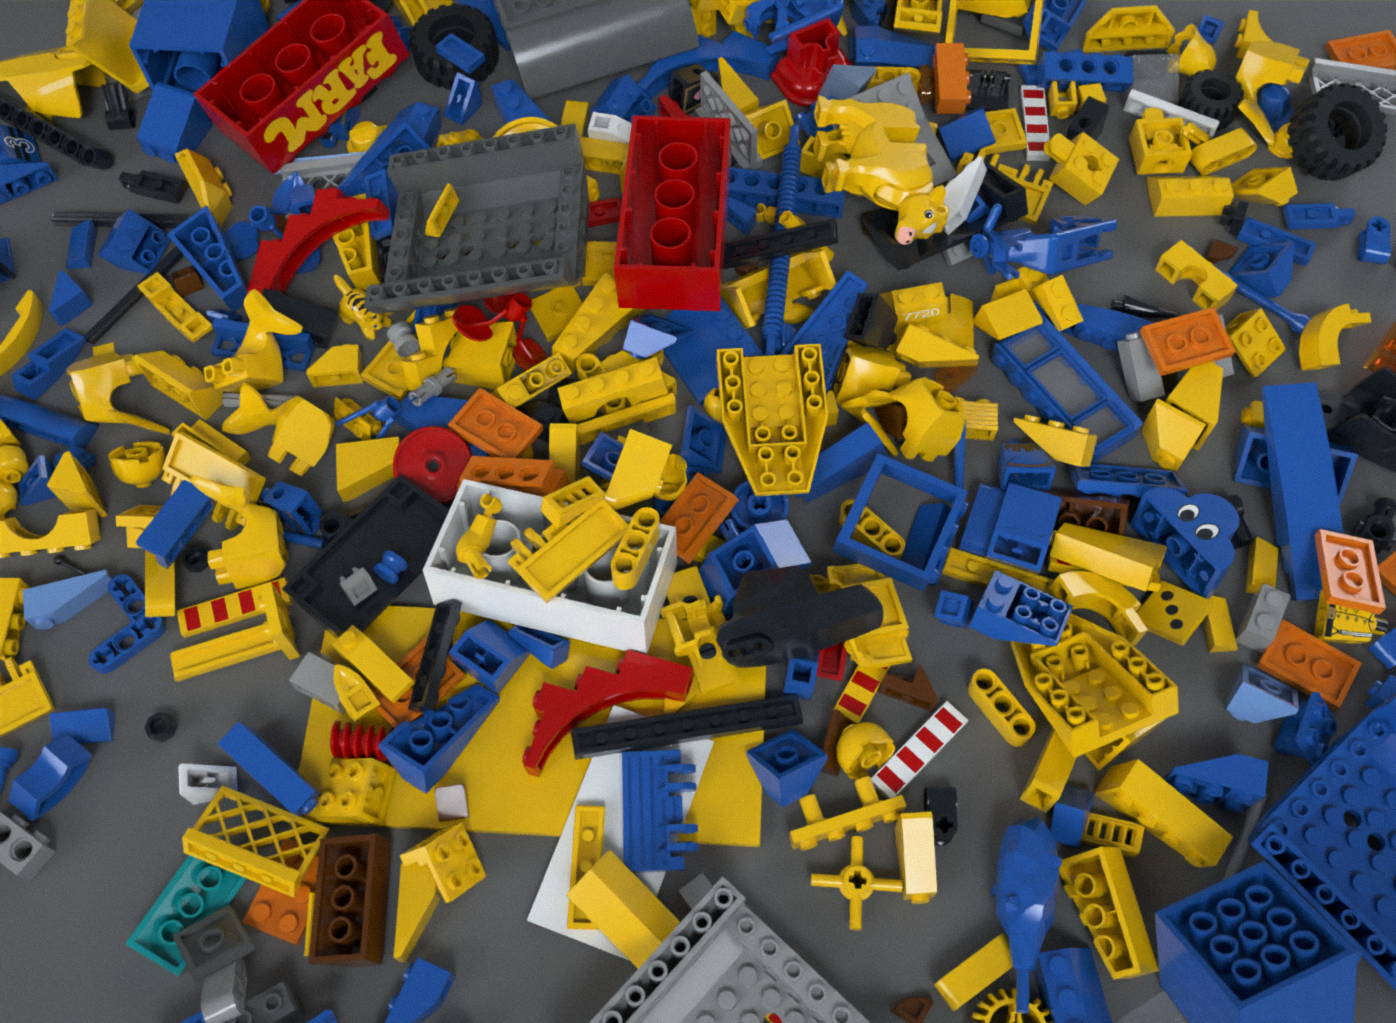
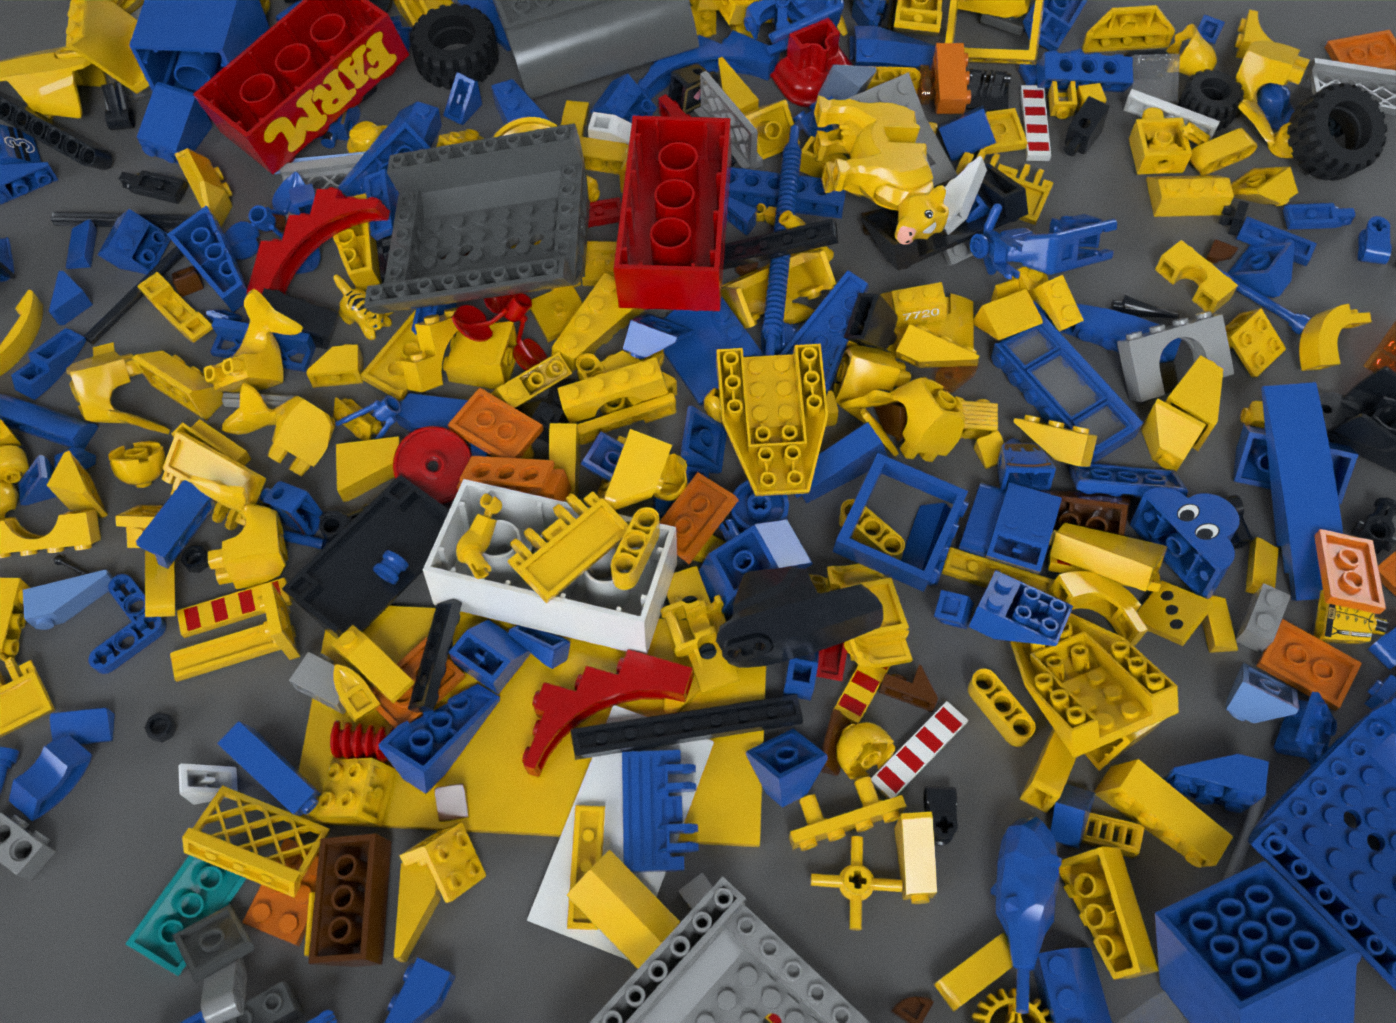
light grey tile [339,567,378,606] -> none
light grey wheel [387,321,420,357] -> none
light grey pin [409,367,456,407] -> none
yellow slope [425,183,460,237] -> none
blue tile [435,33,485,74] -> none
yellow slope [541,476,606,528] -> none
blue bar [953,420,966,489] -> none
yellow brick [1044,132,1119,206] -> none
orange plate [1140,307,1236,376] -> none
none -> yellow slope [973,431,1004,469]

